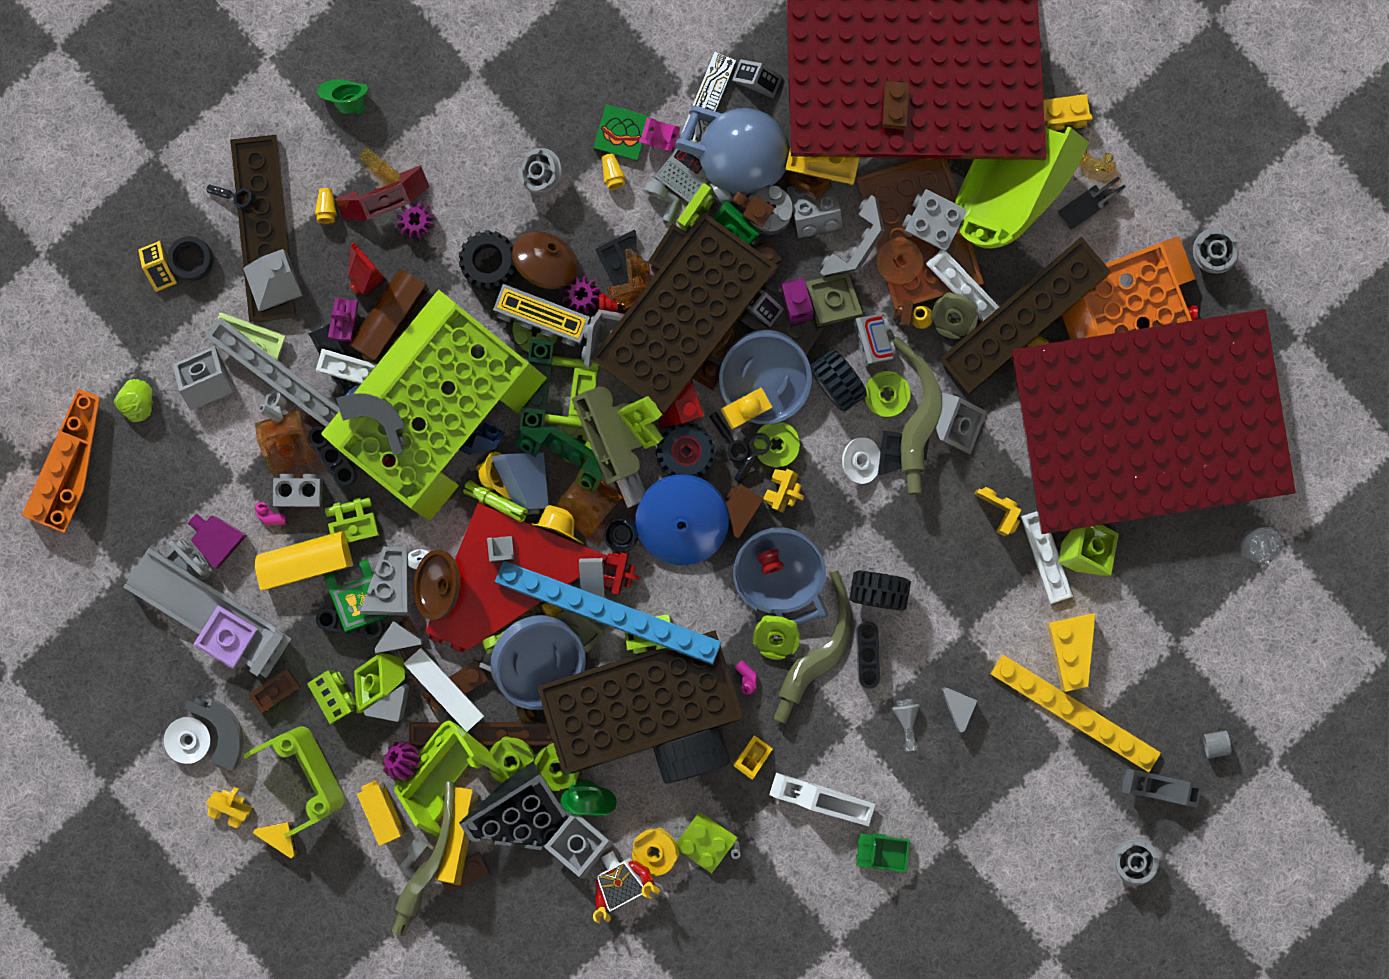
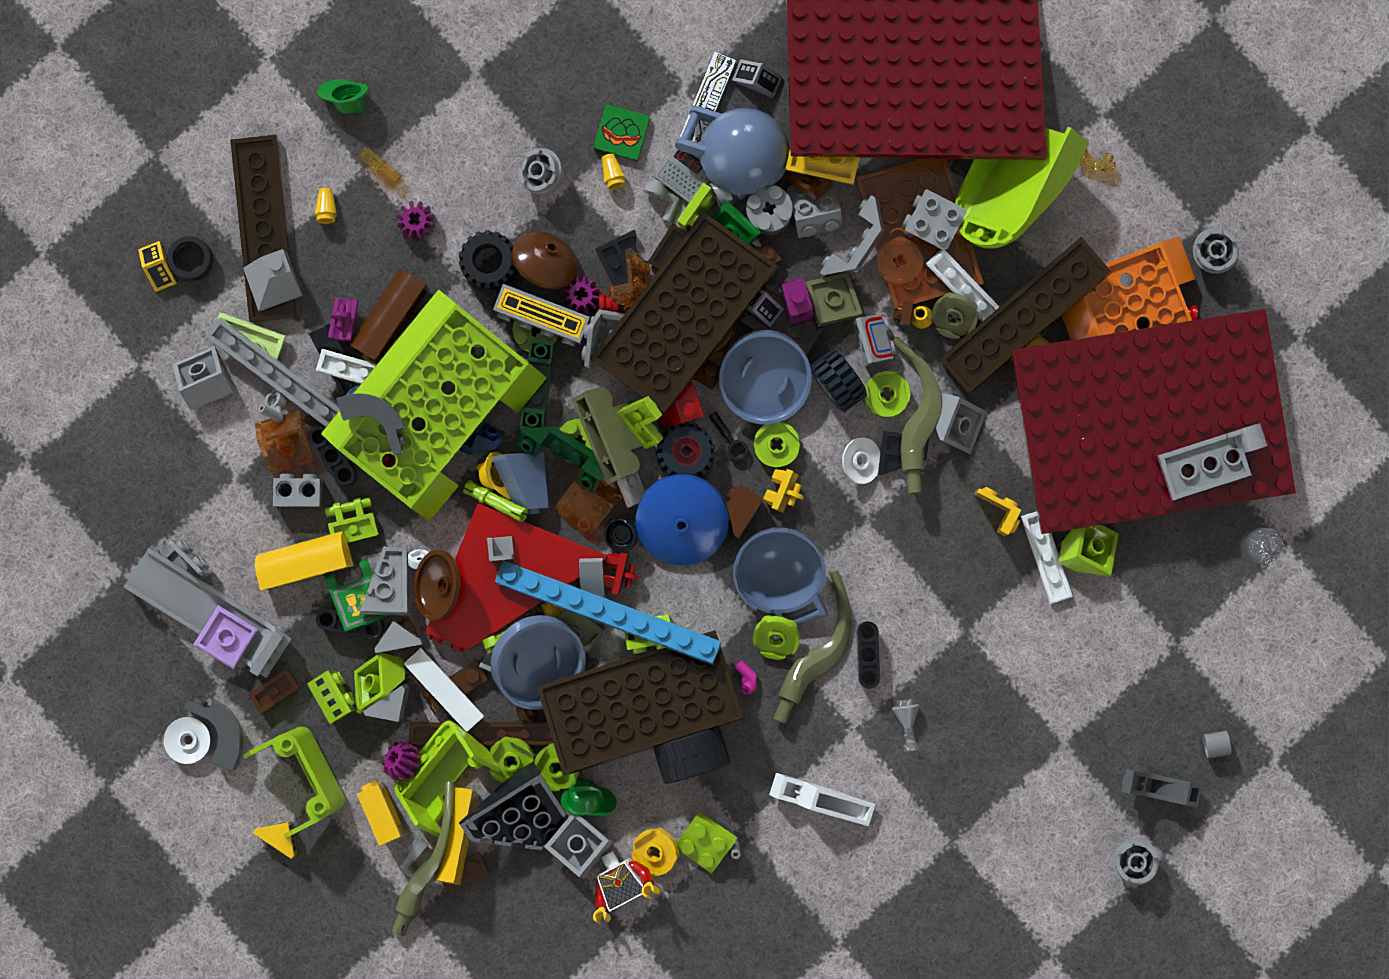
orange wedge [21,388,100,533] -> none
lime hair [114,379,154,422] -> none
magenta torso [188,514,247,569] -> none
black piece [206,184,256,210] -> none
yellow hips [206,787,253,828] -> none
dark pink arm [255,502,287,525] -> none
dark red slope [335,165,430,220] -> none
red wedge [348,242,386,297] -> none
yellow piece [532,505,584,545] -> none
lime plate [544,356,598,428] -> none
dark pink piece [639,117,680,152] -> none
yellow tile [721,387,772,429] -> none
reddish brown plate [733,192,775,228] -> none
yellow slope [733,735,773,780] -> none
black piece [734,433,771,483] -> none
red wheel [757,549,784,575] -> none
black tyre [849,570,911,611] -> none
green piece [856,833,910,872] -> none
reddish brown plate [882,81,909,130] -> none
light grey slope [941,687,977,733] -> none
yellow plate [990,654,1161,772] -> none
yellow bracket [1044,94,1093,131] -> none
yellow wedge [1046,613,1095,692] -> none
black arm [1058,176,1126,230] -> none
none -> light grey hinge [1157,423,1268,500]

